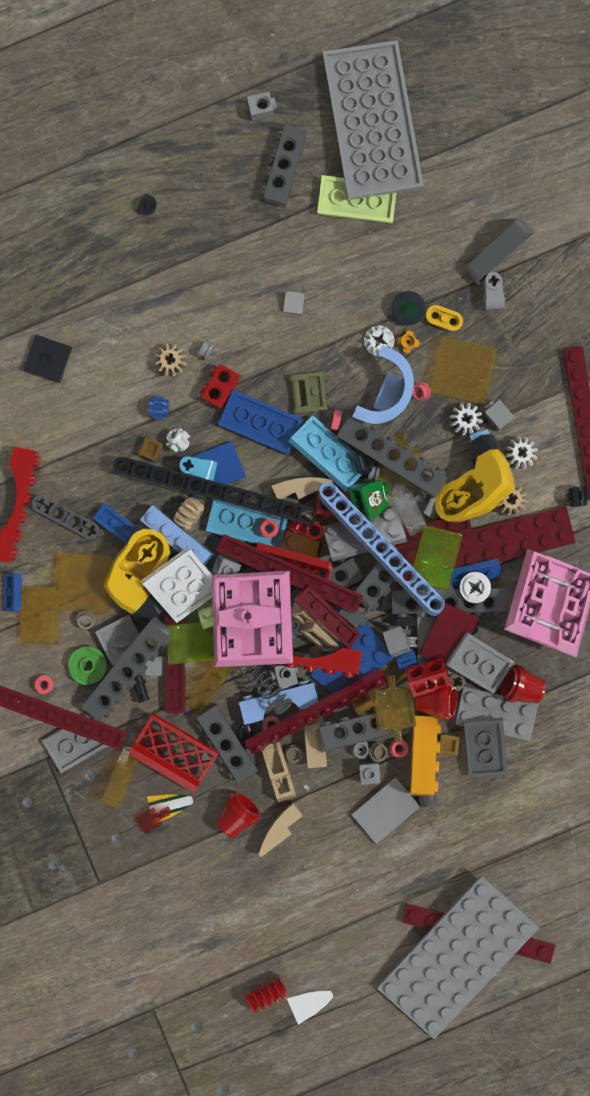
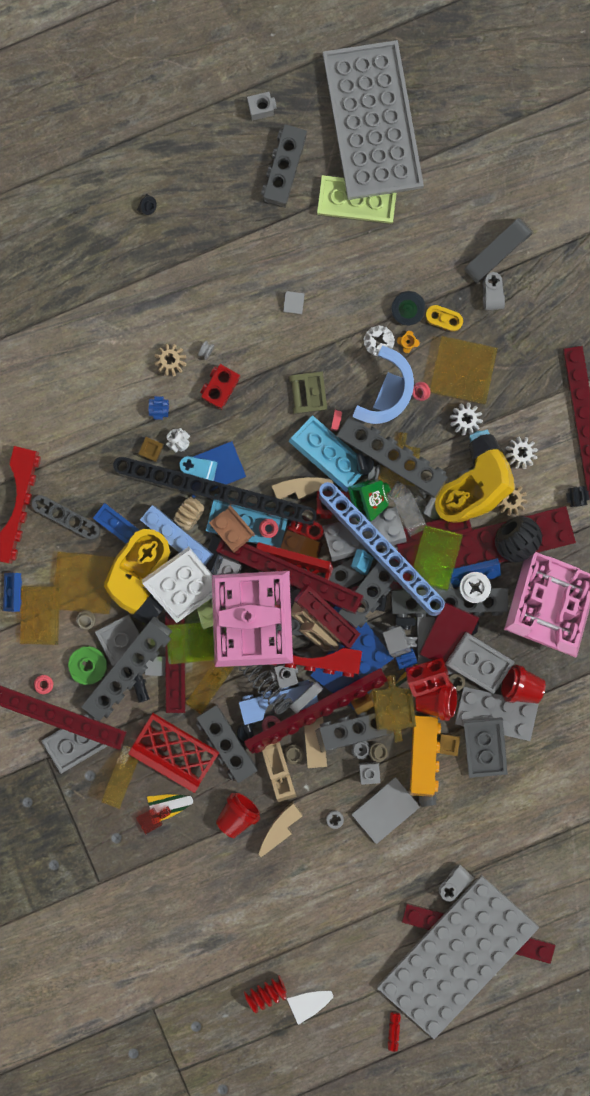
black plate [23,335,73,383] -> none
blue plate [218,390,303,455] -> none
coral plate [389,739,409,758] -> none
light grey brick [483,400,514,431] -> none
none -> nougat plate [209,505,255,553]
none -> light grey beam [289,681,323,713]
none -> light grey bush [326,810,344,829]
none -> medium azure plate [351,549,373,575]
none -> red axle [388,1012,401,1052]
none -> light grey piece [438,864,474,901]
none -> black wheel [495,516,542,562]

